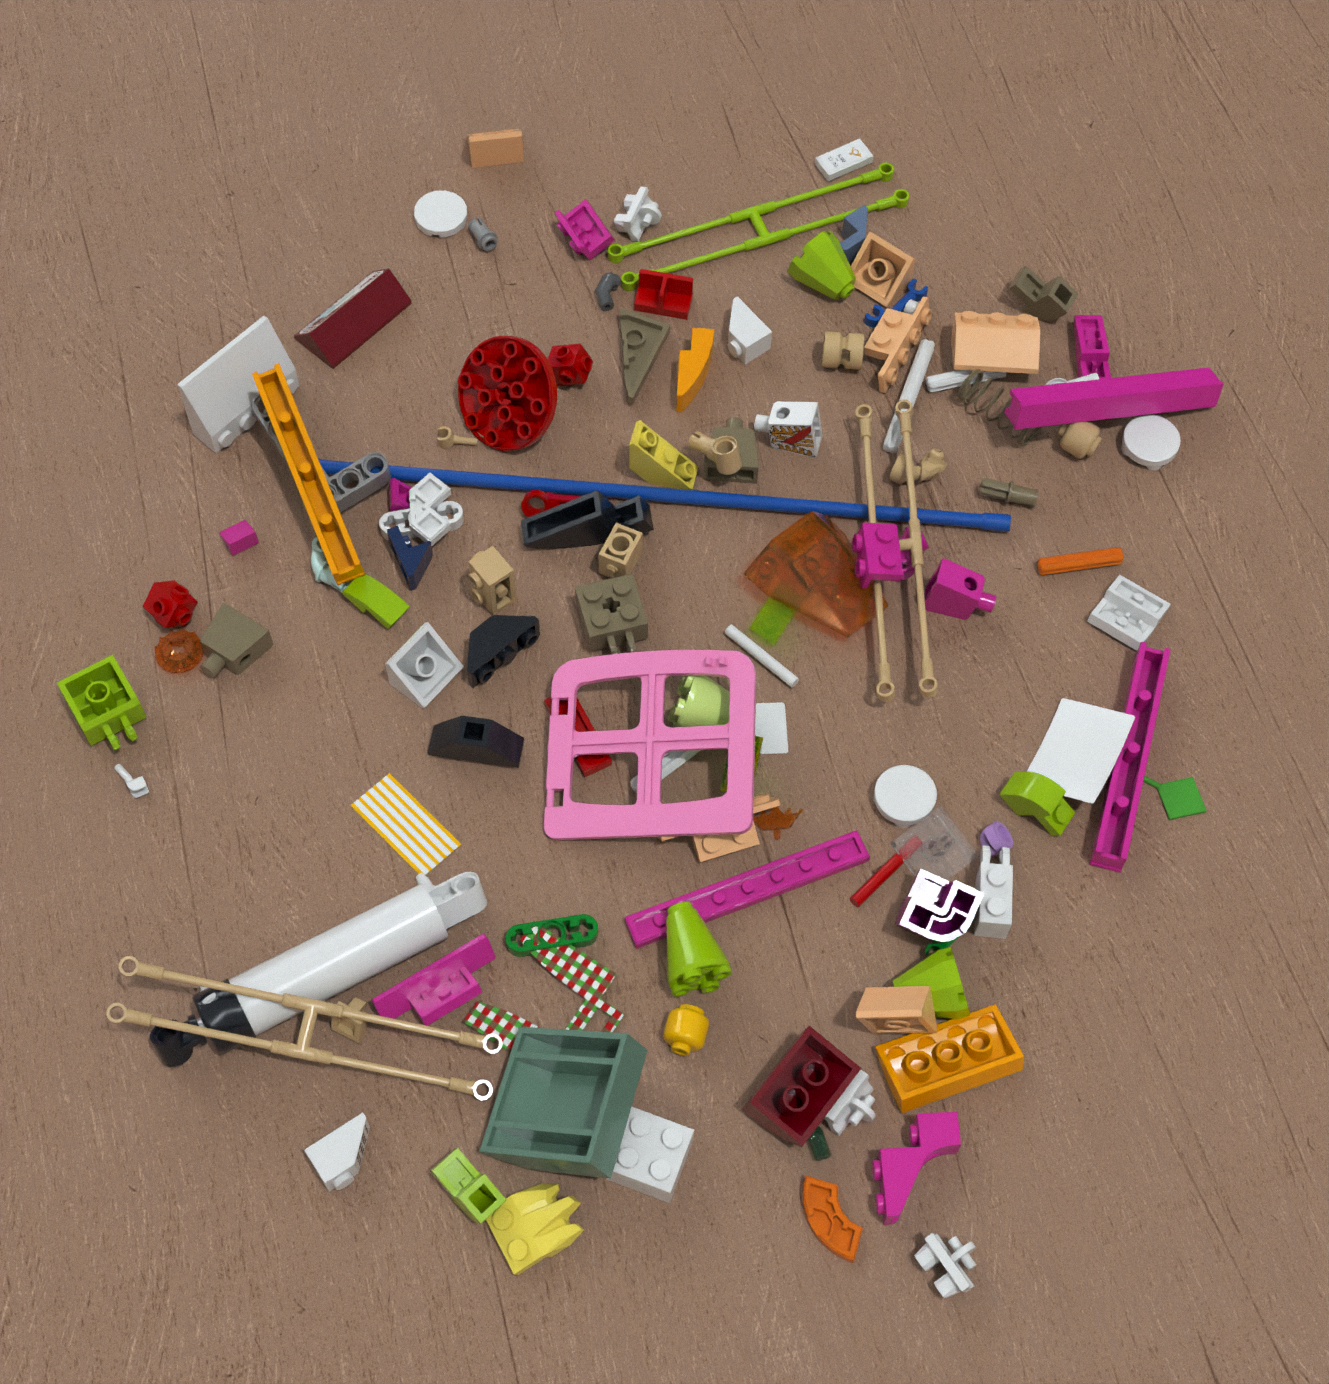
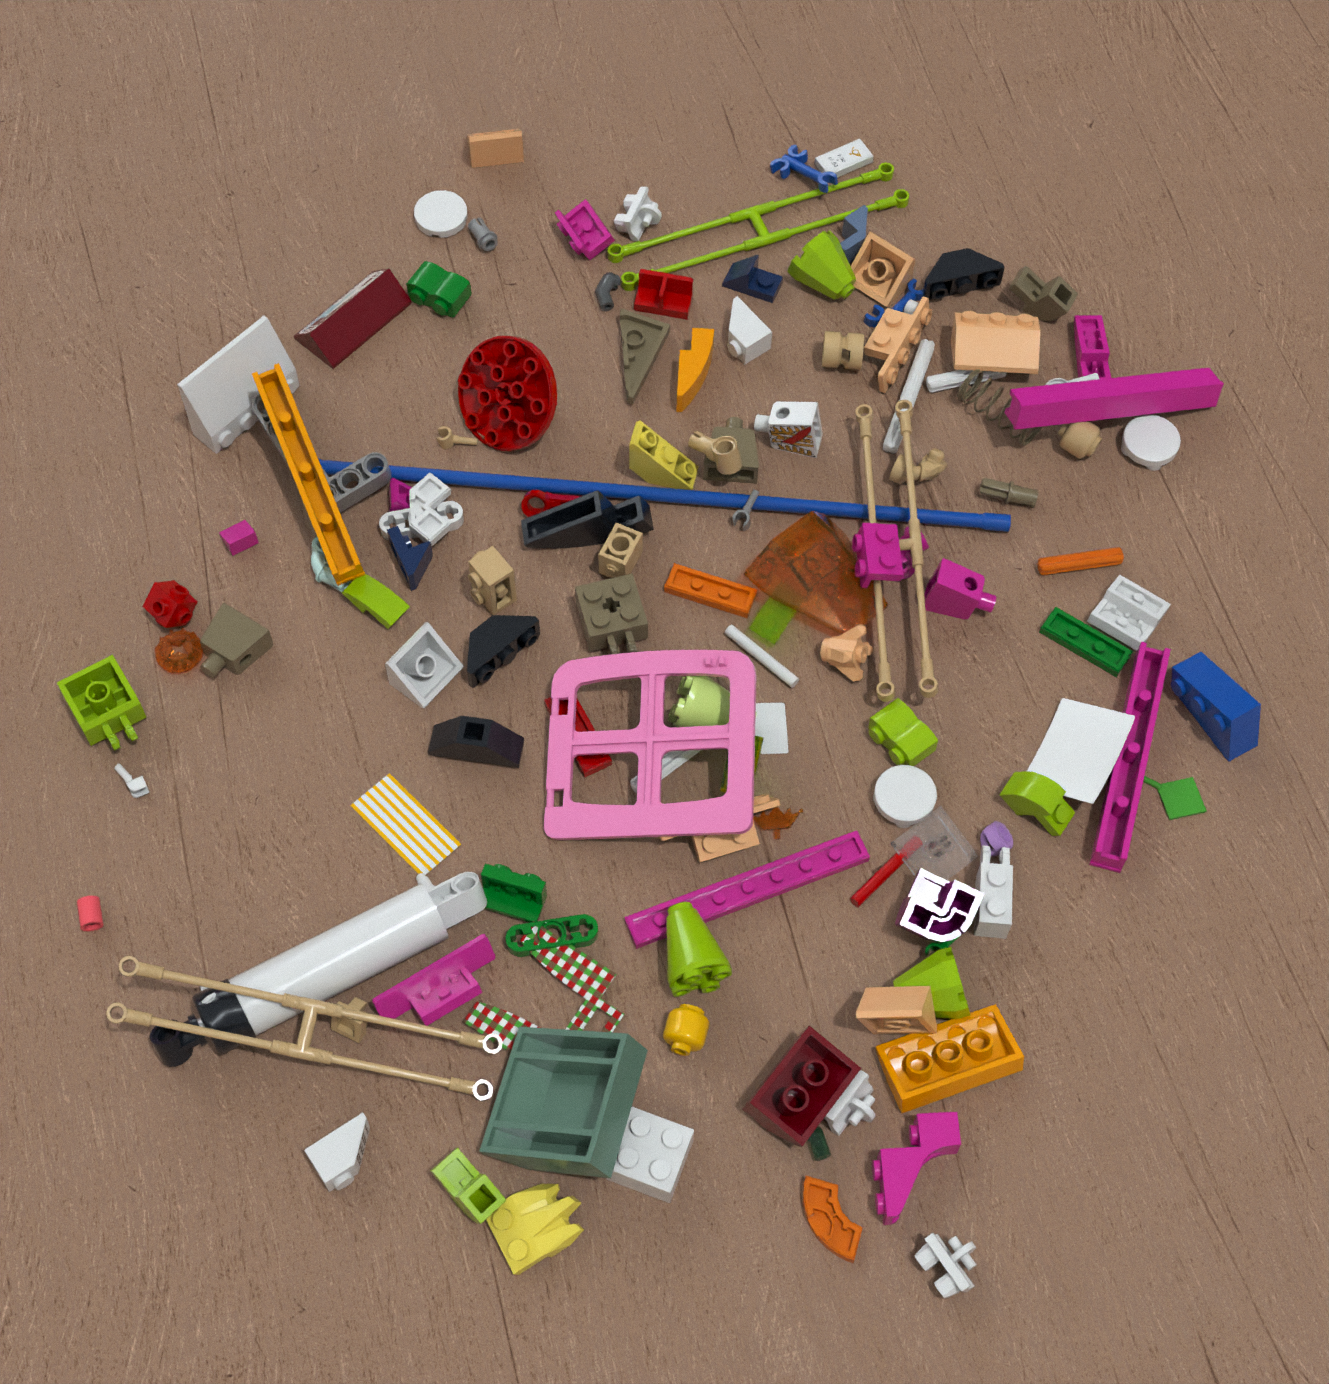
red brick [548,344,593,385] -> none
none -> coral hinge [77,896,103,931]
none -> green brick [406,261,472,317]
none -> green bracket [481,864,547,923]
none -> orange tile [664,563,757,618]
none -> dark blue slope [722,255,783,303]
none -> light grey hand [733,489,760,531]
none -> blue bar [770,145,838,193]
none -> light nougat rock [820,624,873,682]
none -> lime brick [868,698,938,766]
none -> black slope [923,248,1005,300]
none -> green tile [1039,607,1133,678]
none -> blue wedge [1170,652,1261,762]

